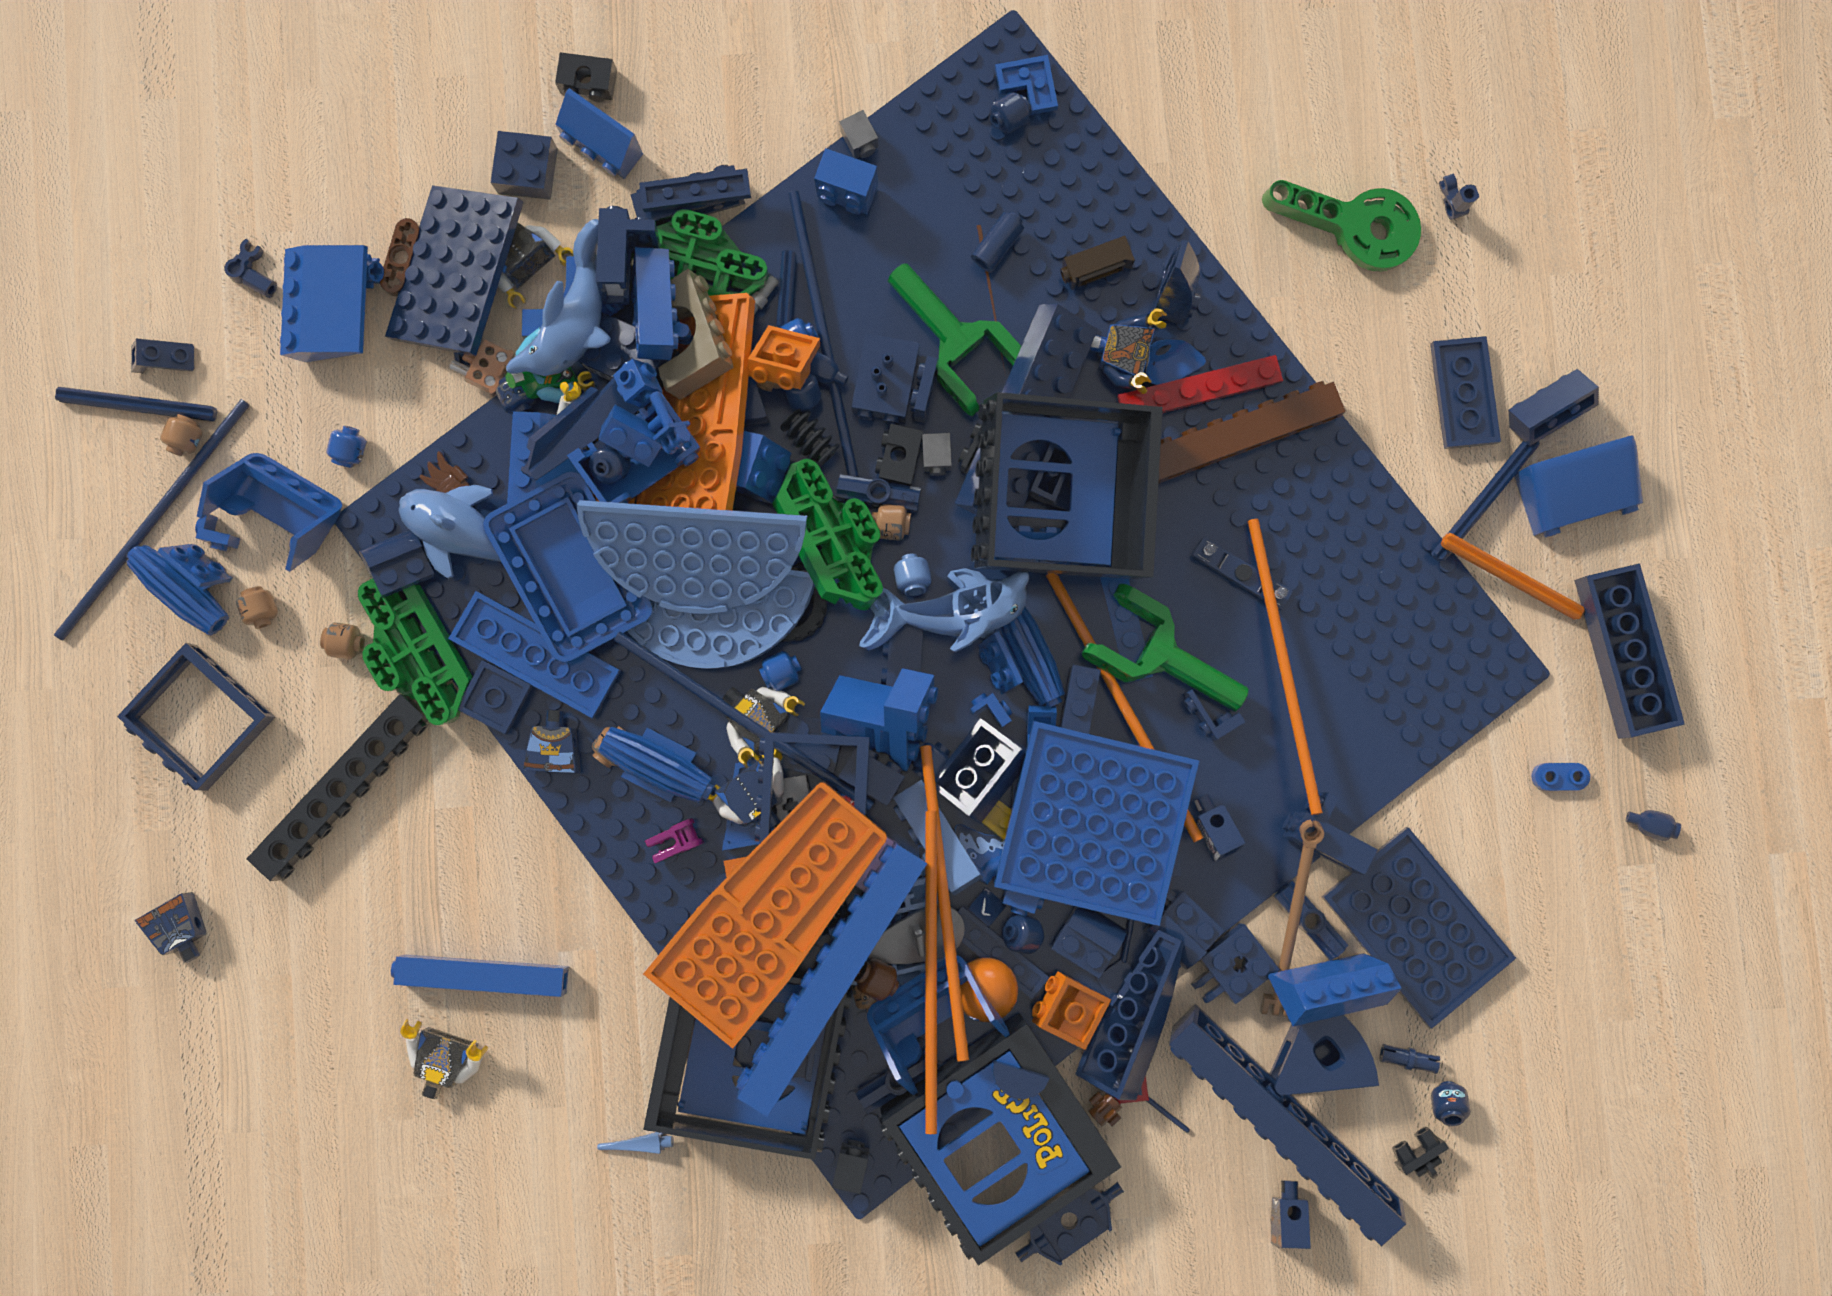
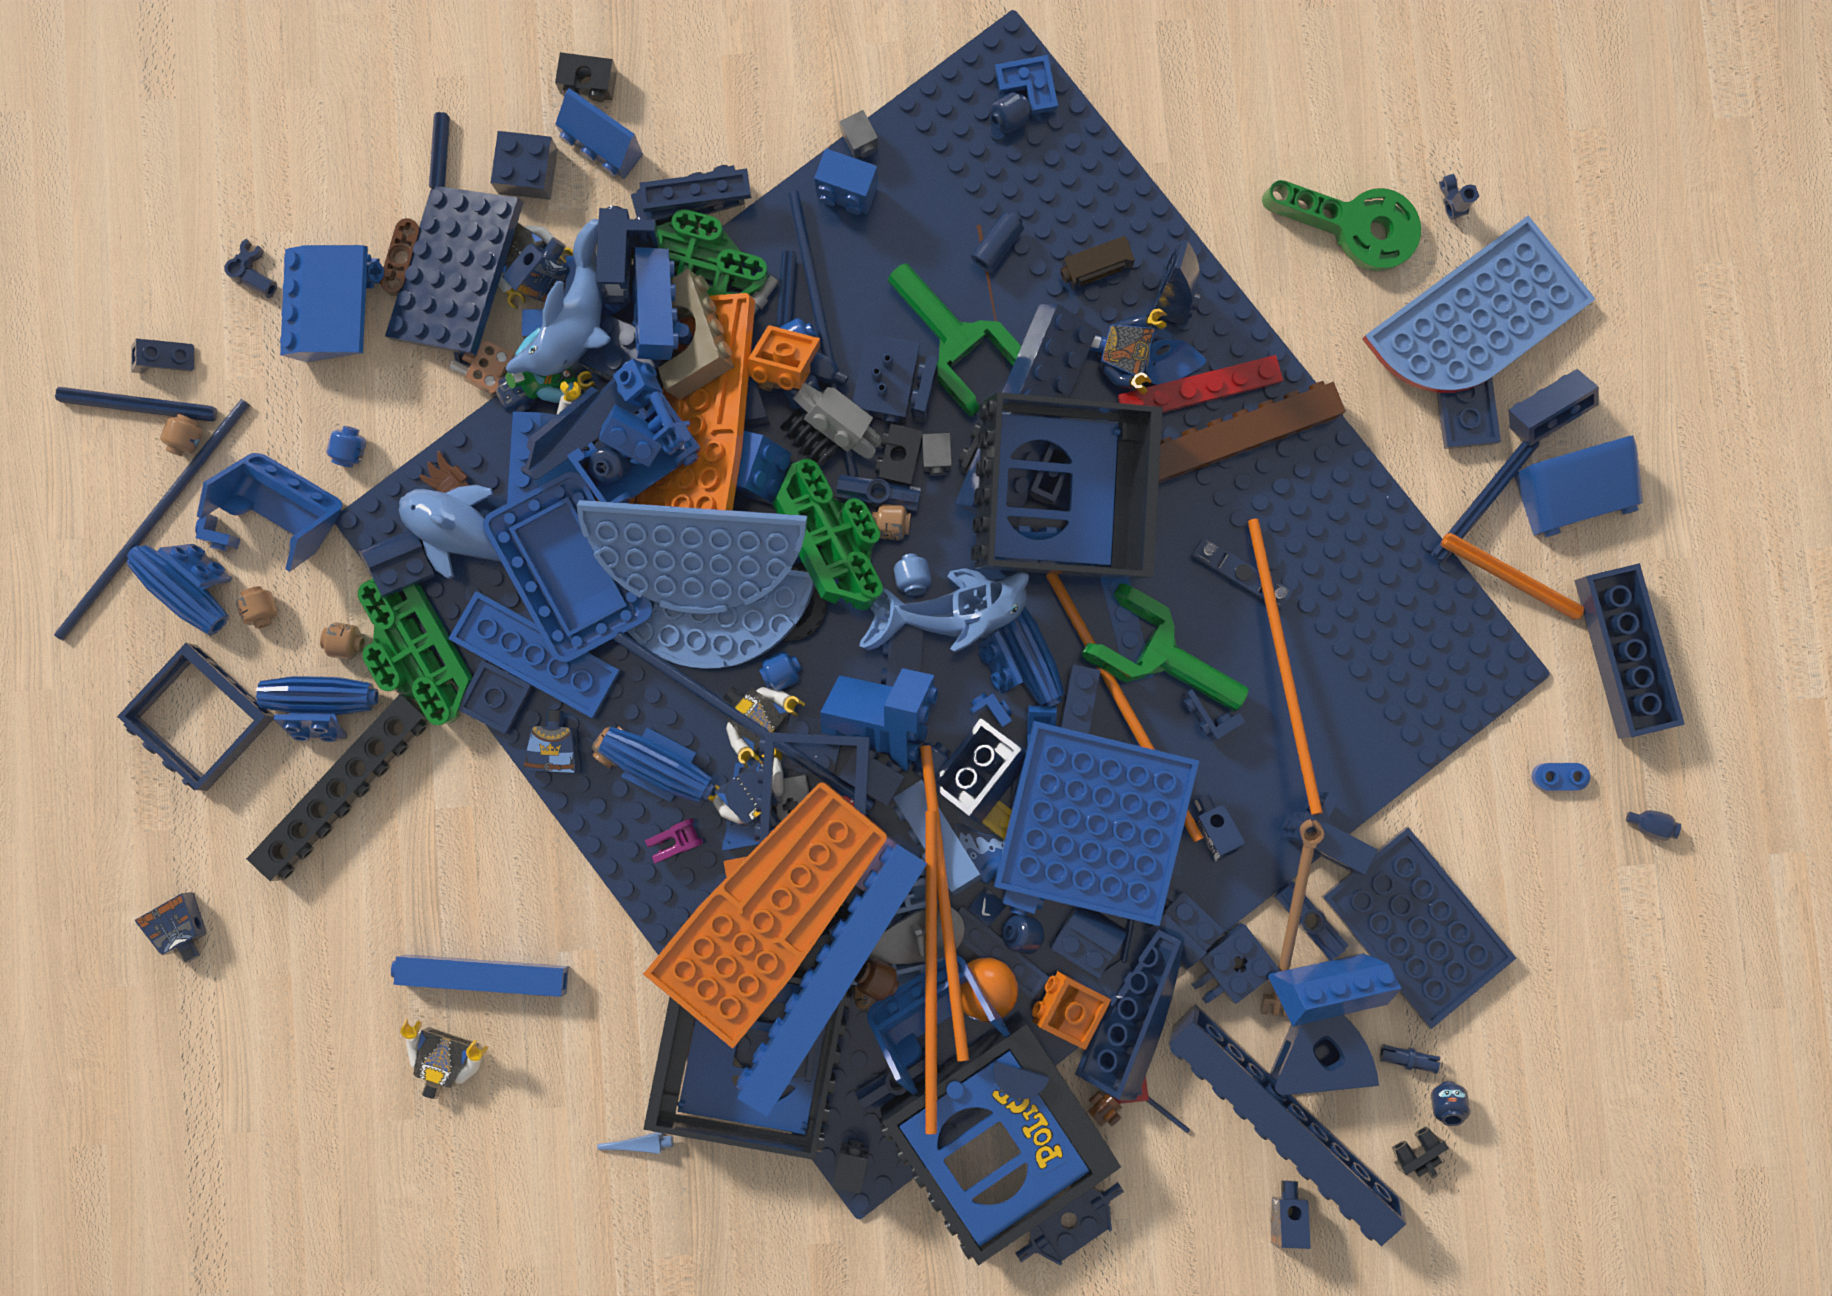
none -> blue plate [256,676,379,742]
none -> dark blue axle [429,112,450,188]
none -> dark blue torso [502,237,570,303]
none -> light grey hinge [793,383,882,459]
none -> medium blue plate [1362,215,1595,393]

